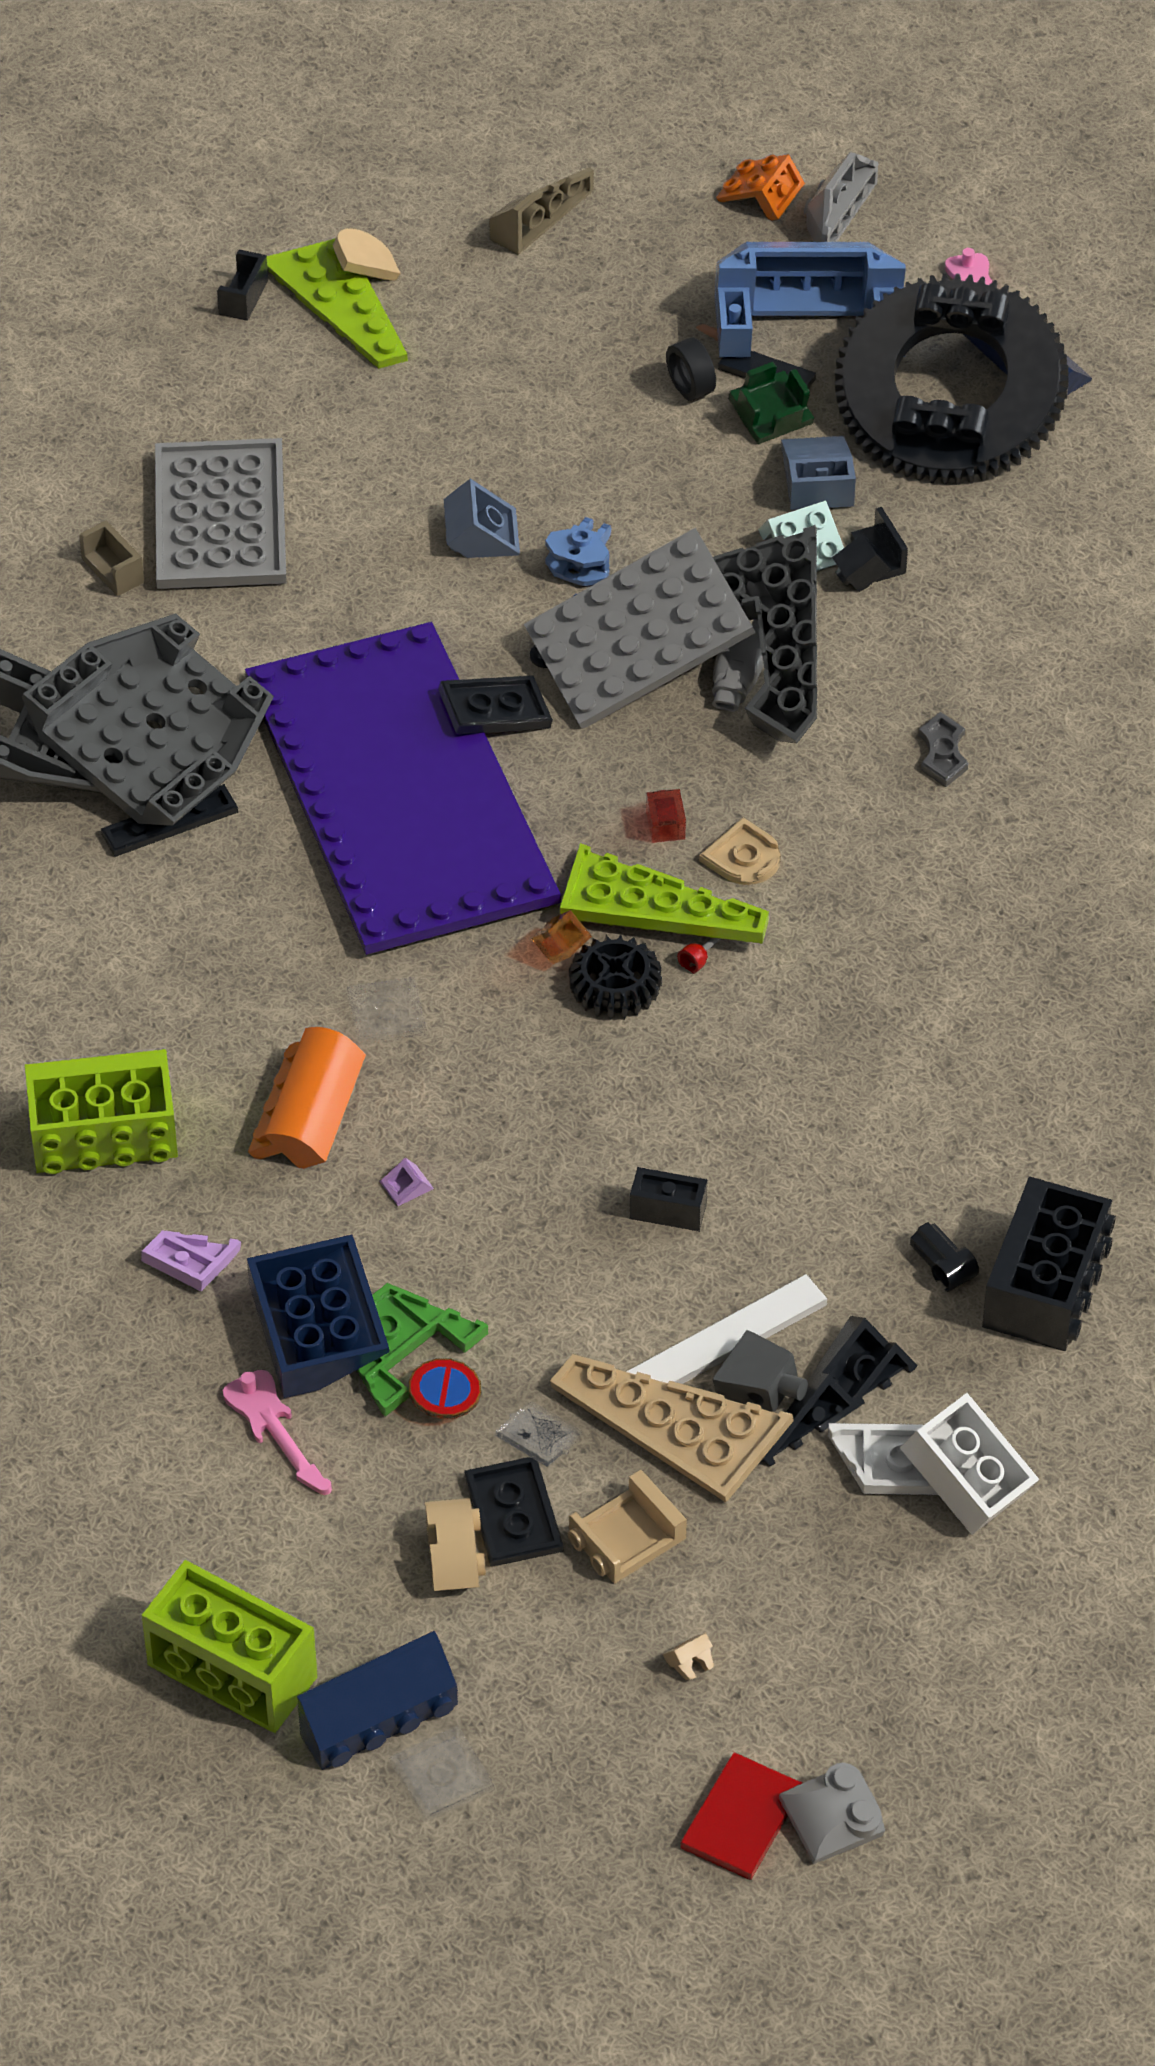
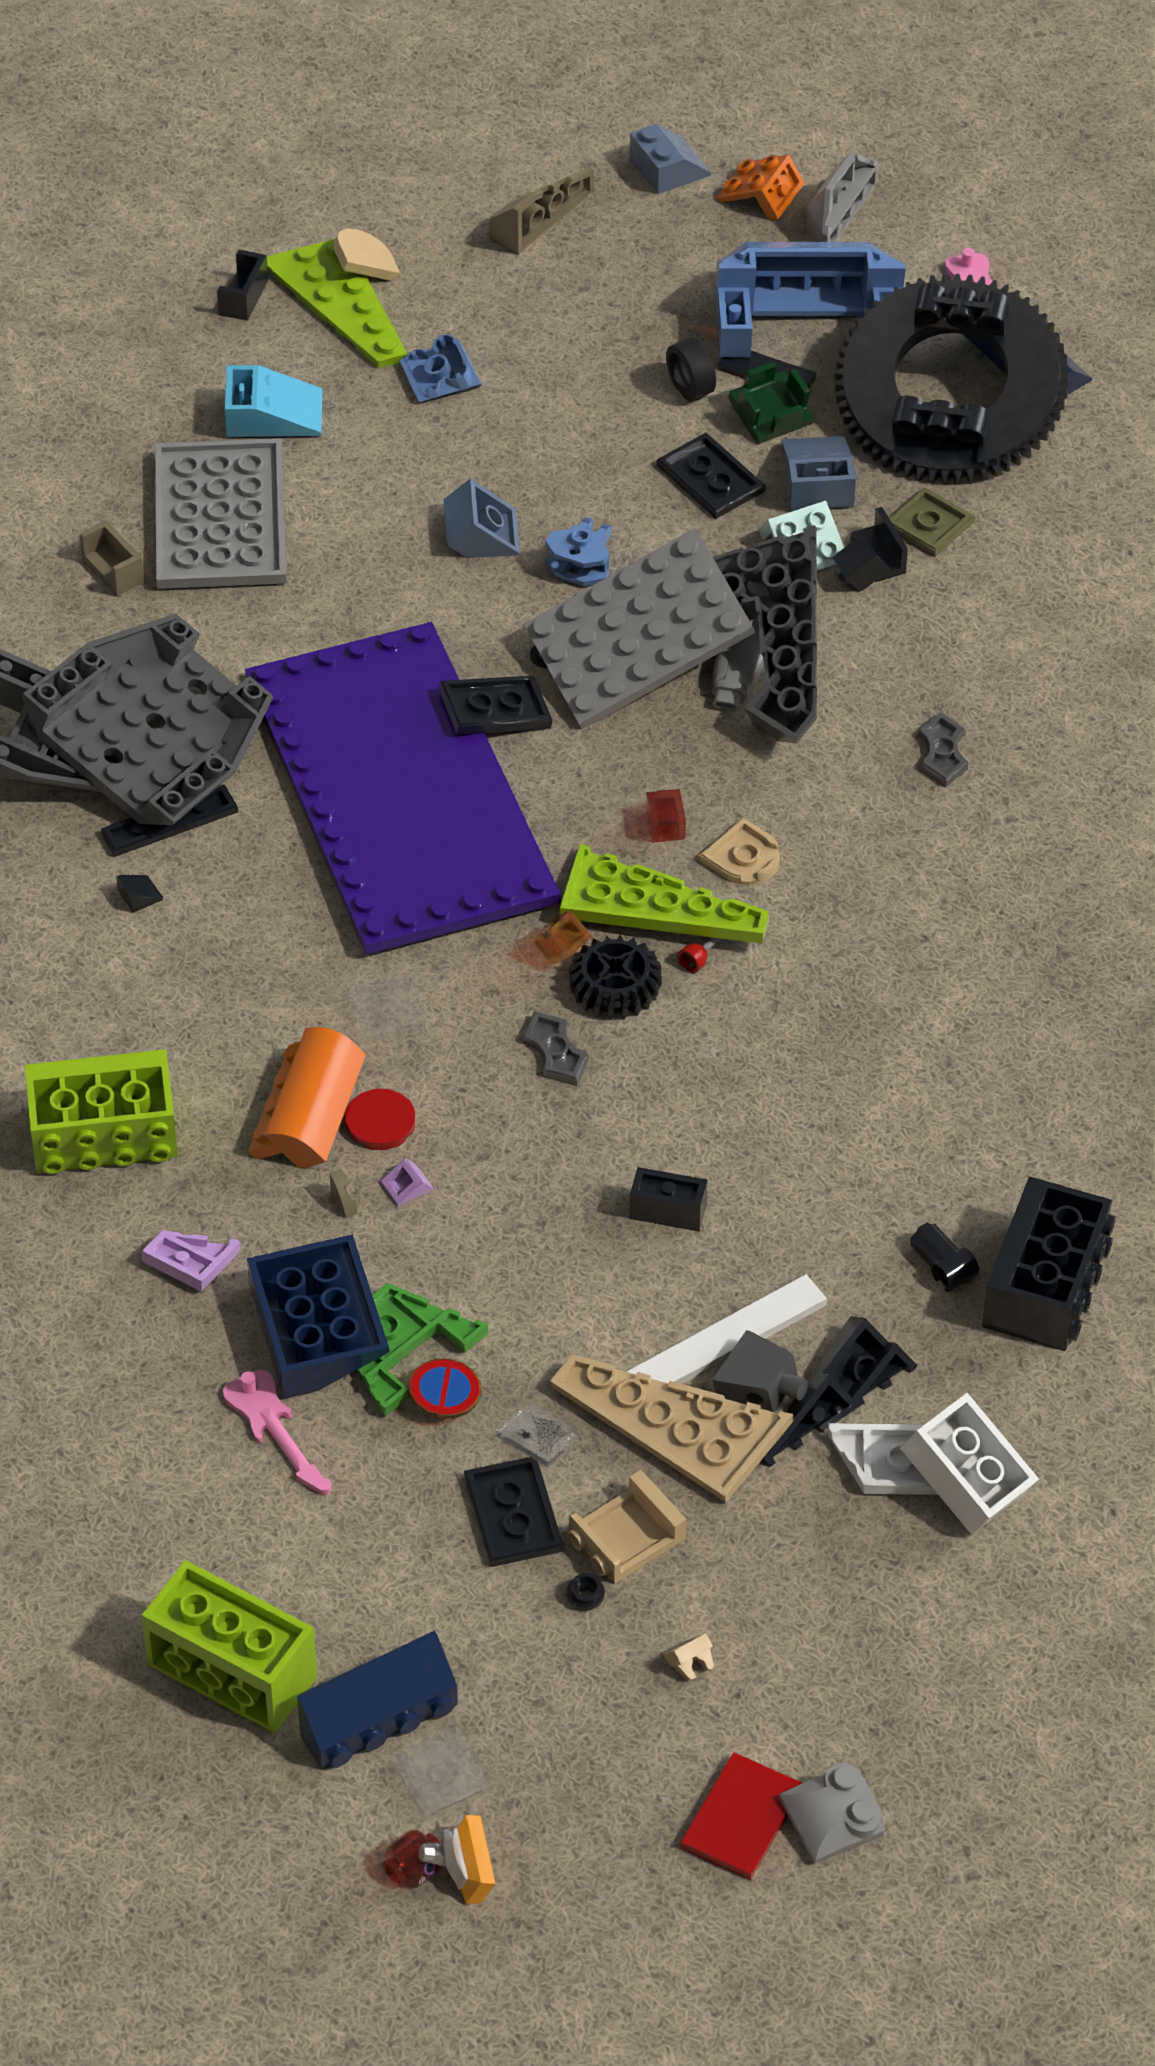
tan brick [425,1498,486,1591] -> none
none -> black slope [116,875,163,913]
none -> medium azure slope [225,365,323,437]
none -> dark tan tile [329,1169,358,1218]
none -> red tile [345,1089,415,1150]
none -> clear red head [383,1829,441,1888]
none -> medium blue slope [400,334,482,402]
none -> light orange piece [418,1815,495,1904]
none -> flat silver tile [523,1011,589,1086]
none -> black plate [567,1573,605,1610]
none -> sand blue slope [630,124,711,194]
none -> black tile [657,432,766,519]
none -> olive tile [889,487,975,557]

